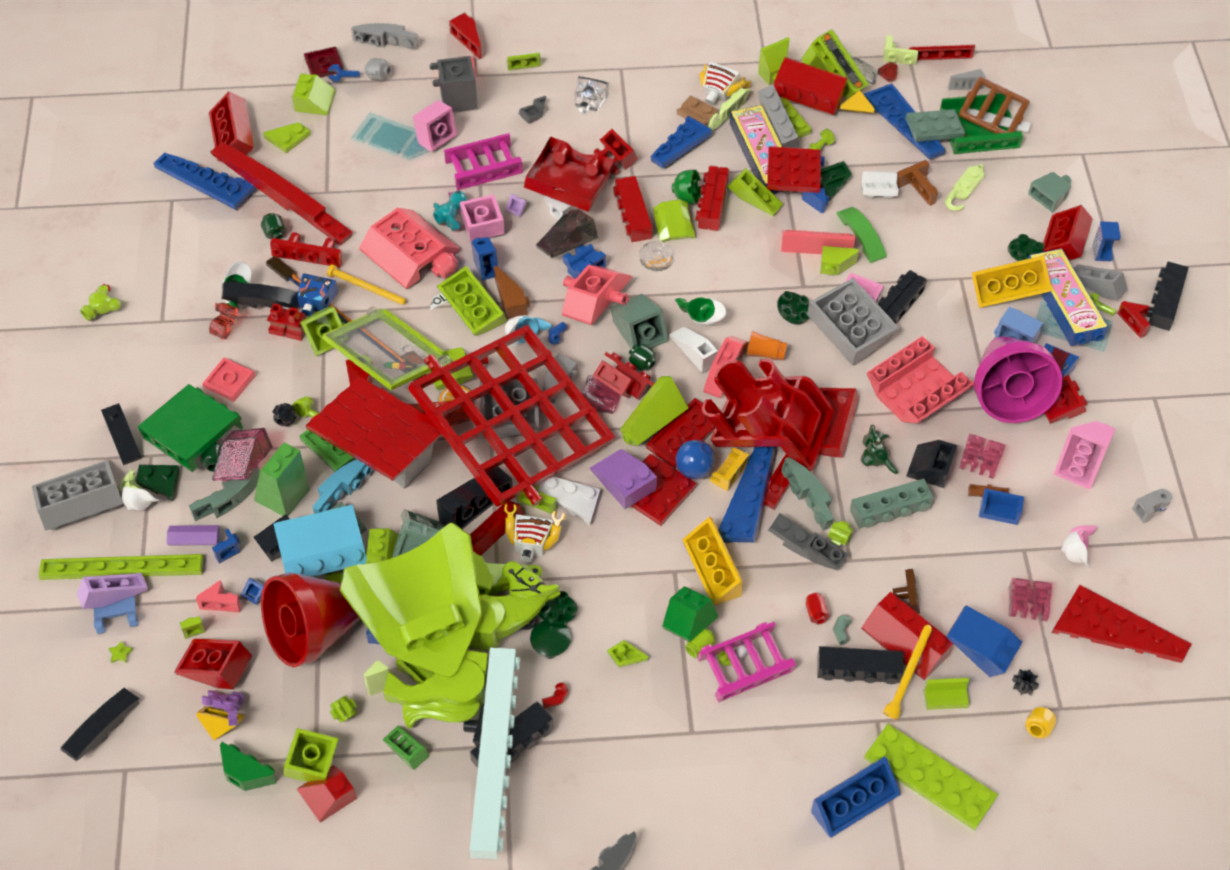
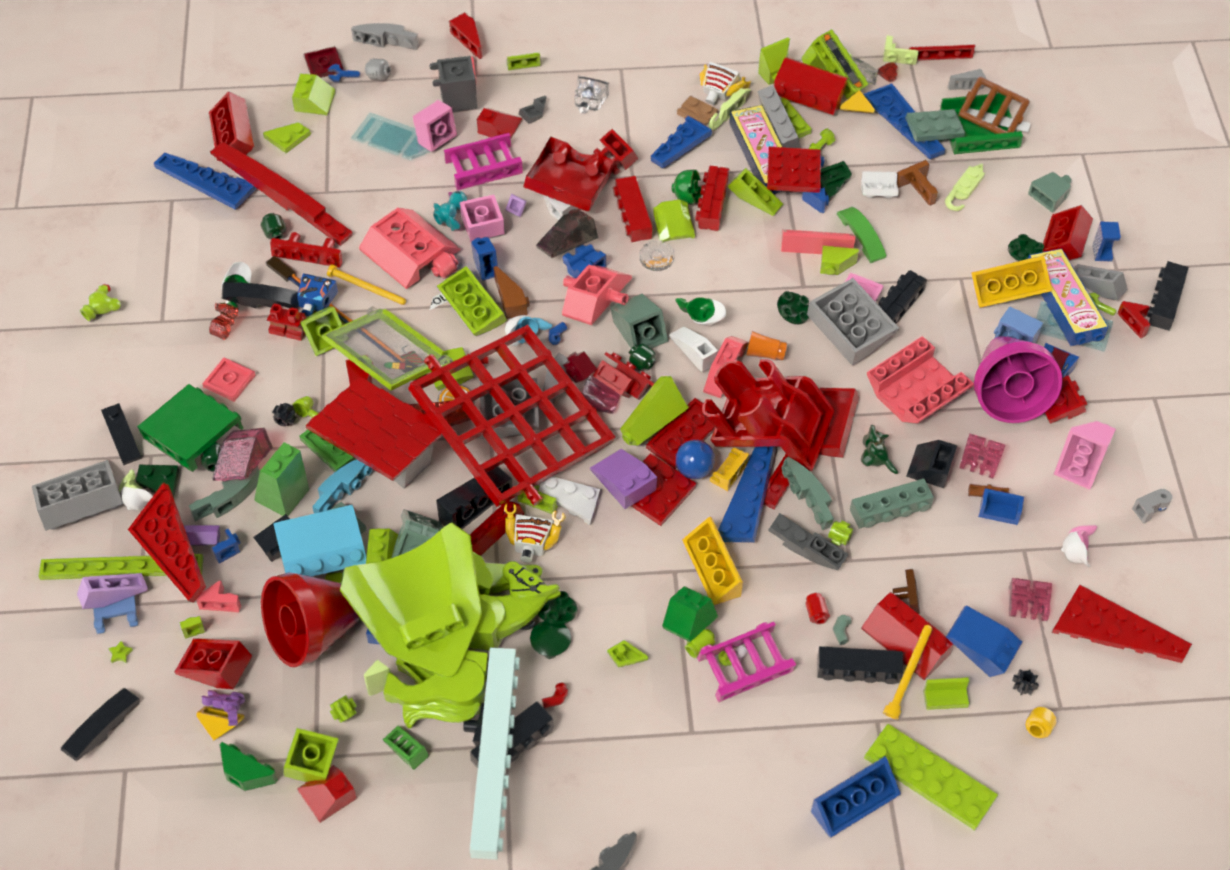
blue slope [240,578,264,605] -> none
none -> red wing [128,483,206,603]
none -> red slope [477,108,522,138]
none -> dark red brick [563,351,597,383]

